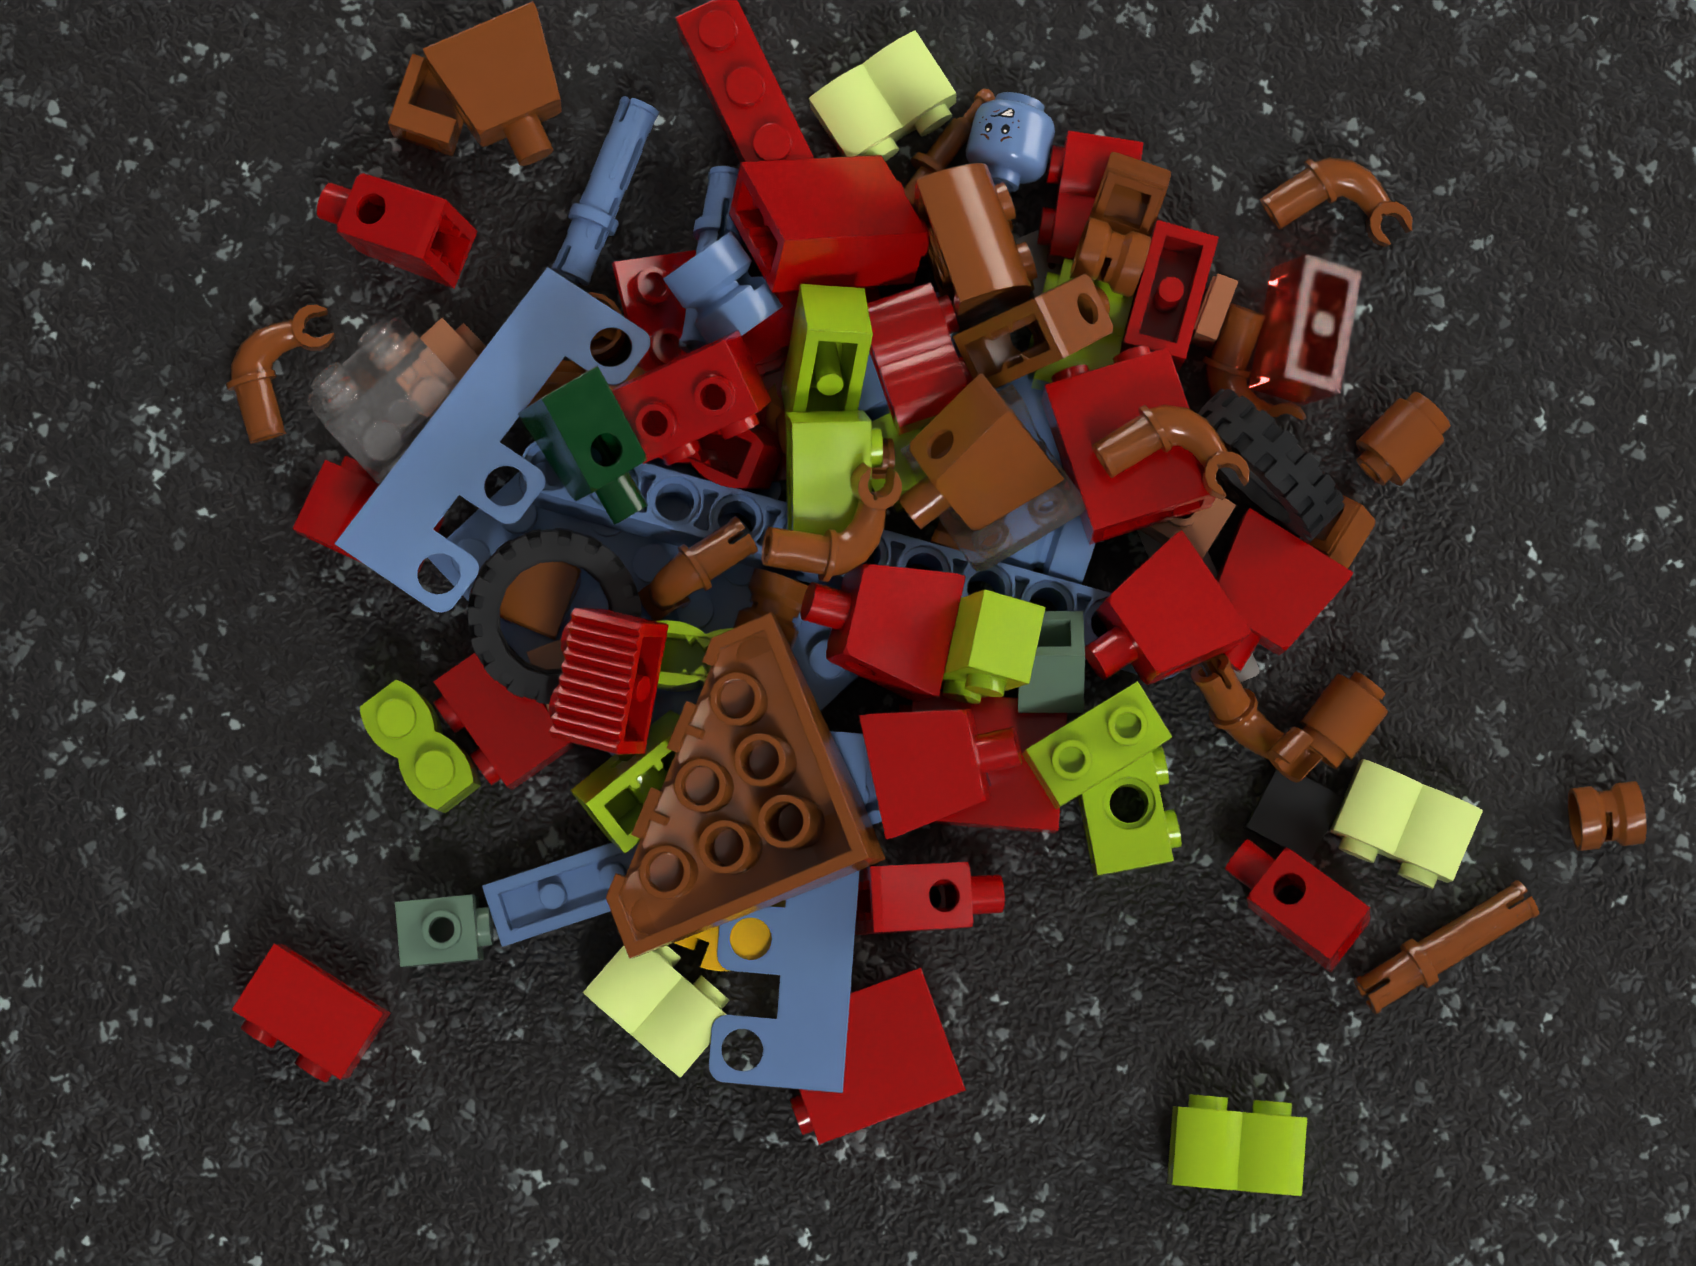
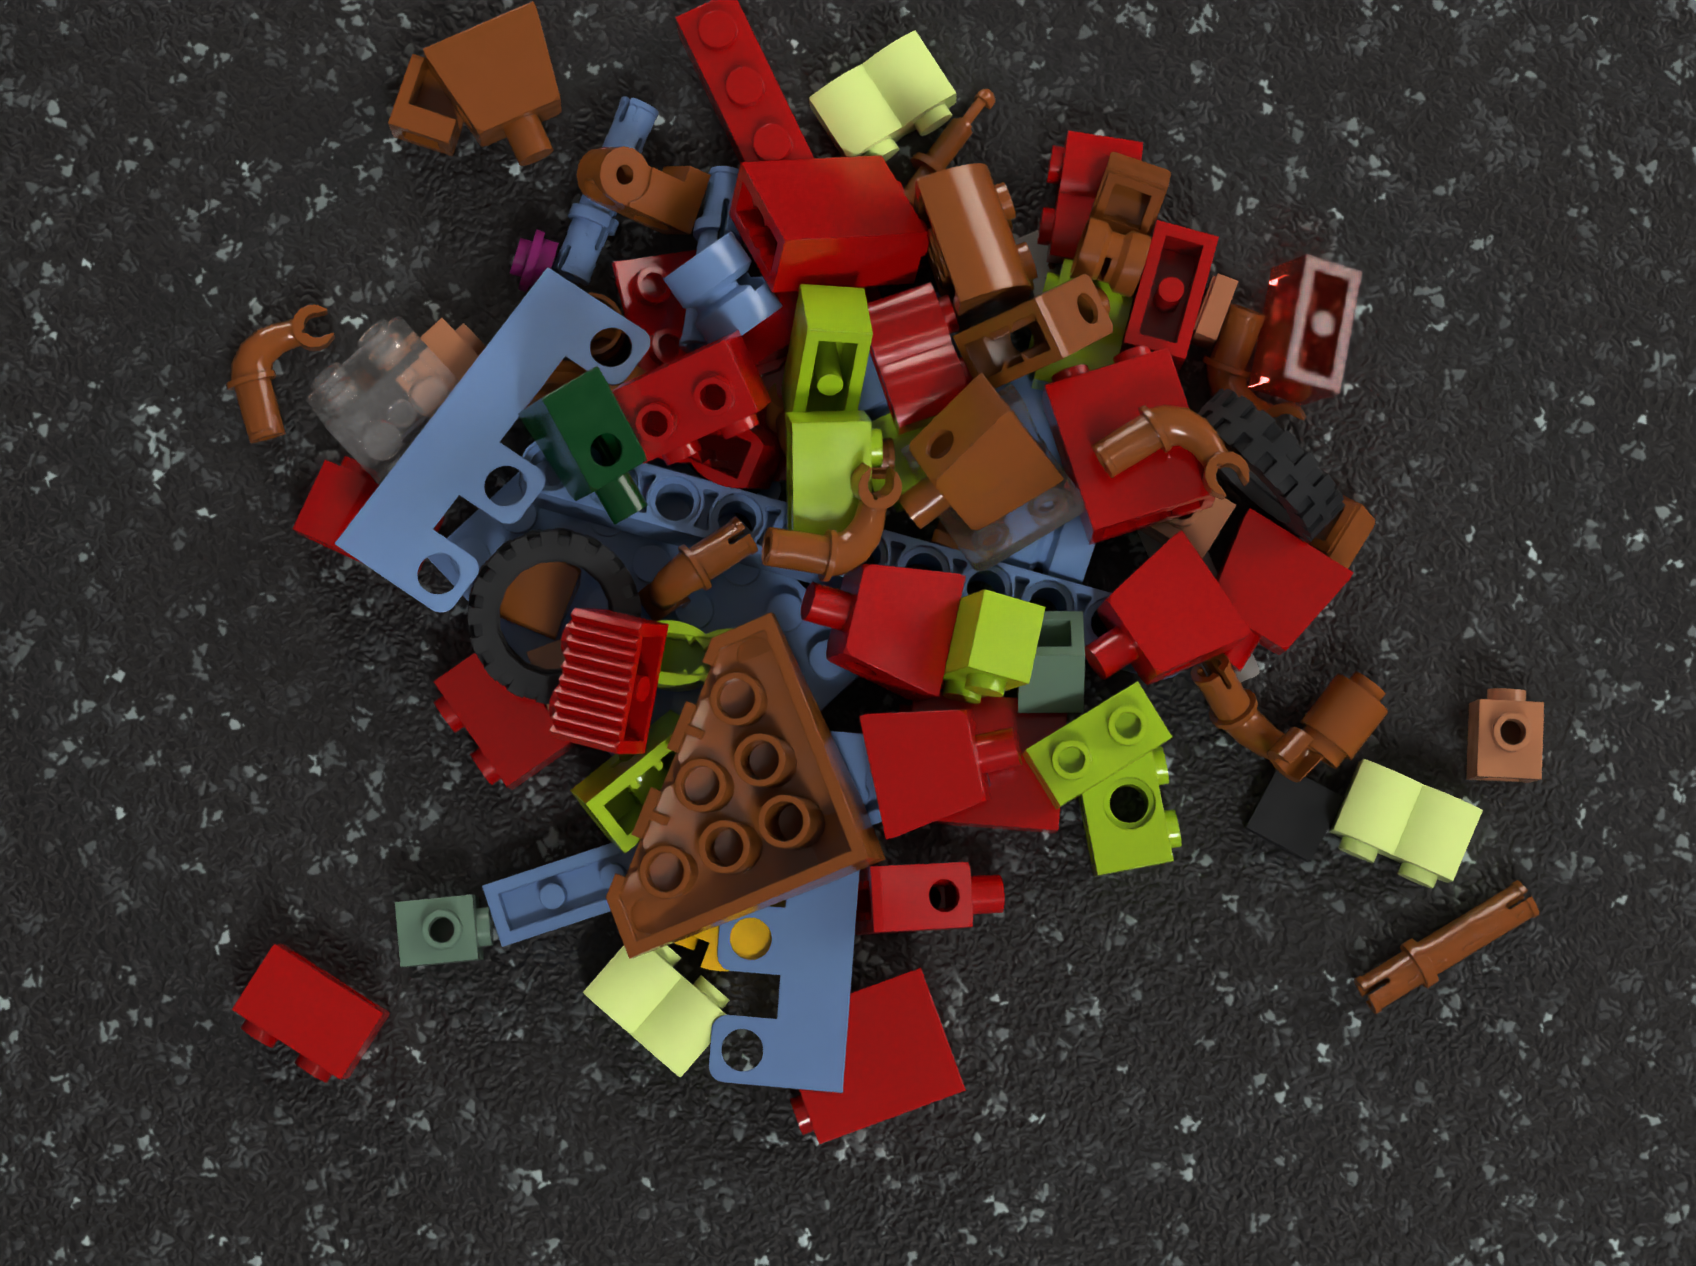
red torso [317,173,478,289] -> none
lime brick [360,680,481,813] -> none
dark orange wheel [733,568,808,650] -> none
medium blue head [966,92,1055,192] -> none
lime brick [1167,1094,1307,1196] -> none
red torso [1225,839,1370,973] -> none
dark orange piece [1260,157,1413,247] -> none
dark orange brick [1356,391,1451,486] -> none
dark orange wheel [1568,781,1647,851] -> none
none -> magenta plate [509,229,559,293]
none -> dark orange leg [577,146,711,235]
none -> nougat brick [1466,688,1544,783]

